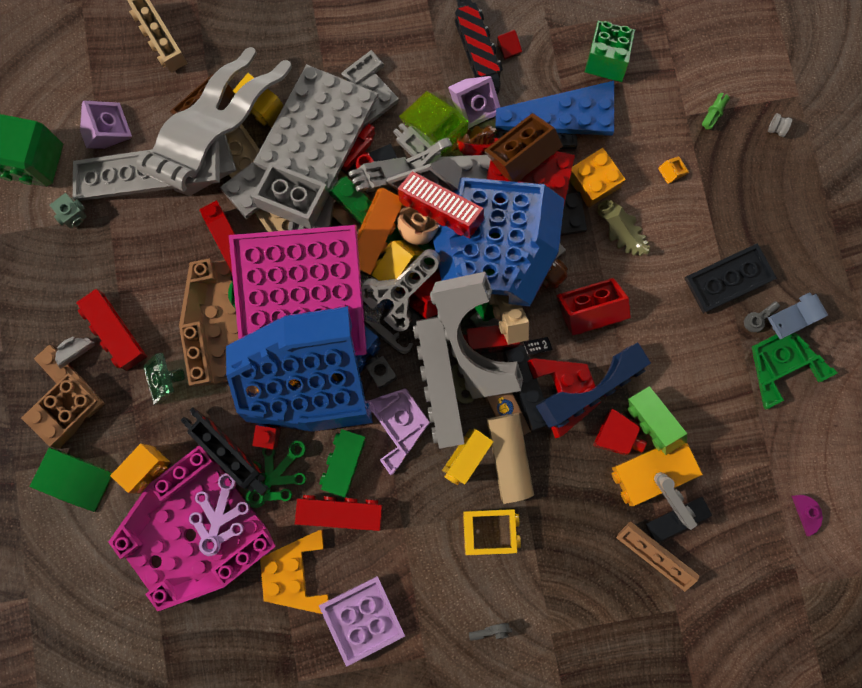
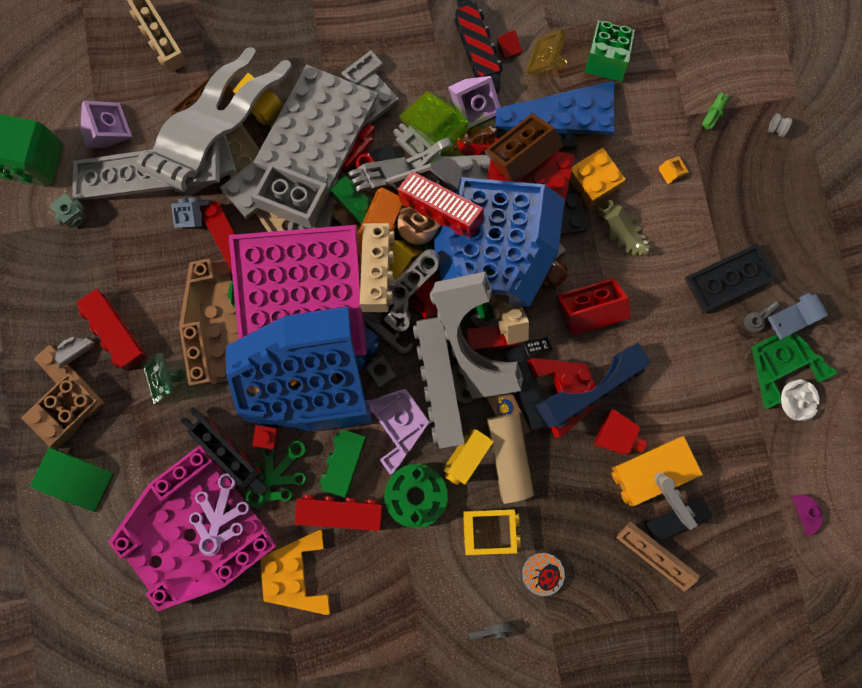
light orange brick [110,443,171,494] -> none
lavender plate [319,576,405,667] -> none
bright green brick [628,386,687,455] -> none
none -> sand blue bracket [171,197,209,228]
none -> tan brick [360,223,395,312]
none -> green piece [384,464,448,528]
none -> tile [522,552,565,596]
none -> clear yellow tile [525,29,567,76]
none -> white tile [781,379,819,421]

